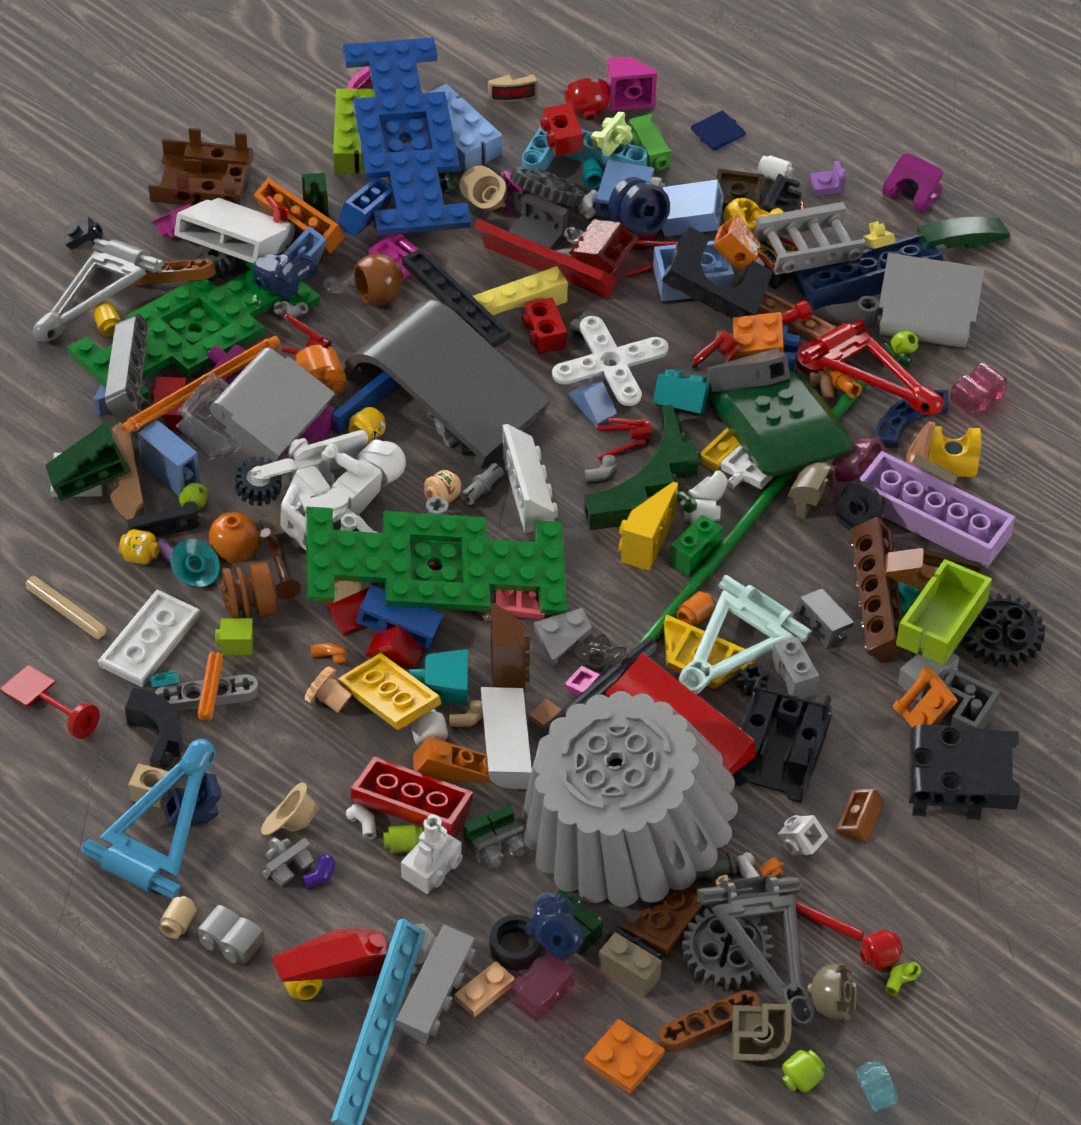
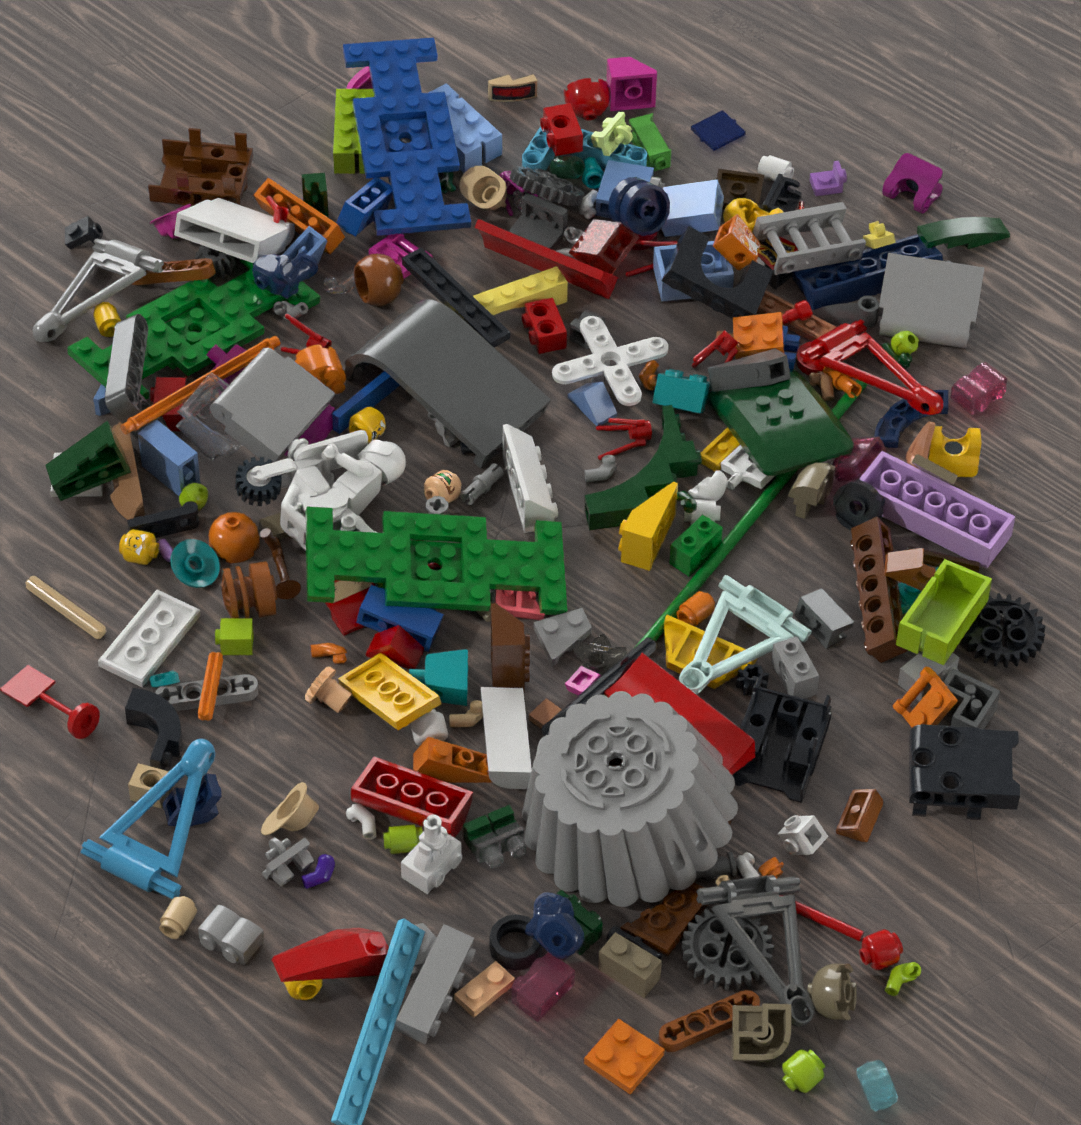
none -> clear green brick [550,156,585,179]
none -> orange arm [639,360,659,391]

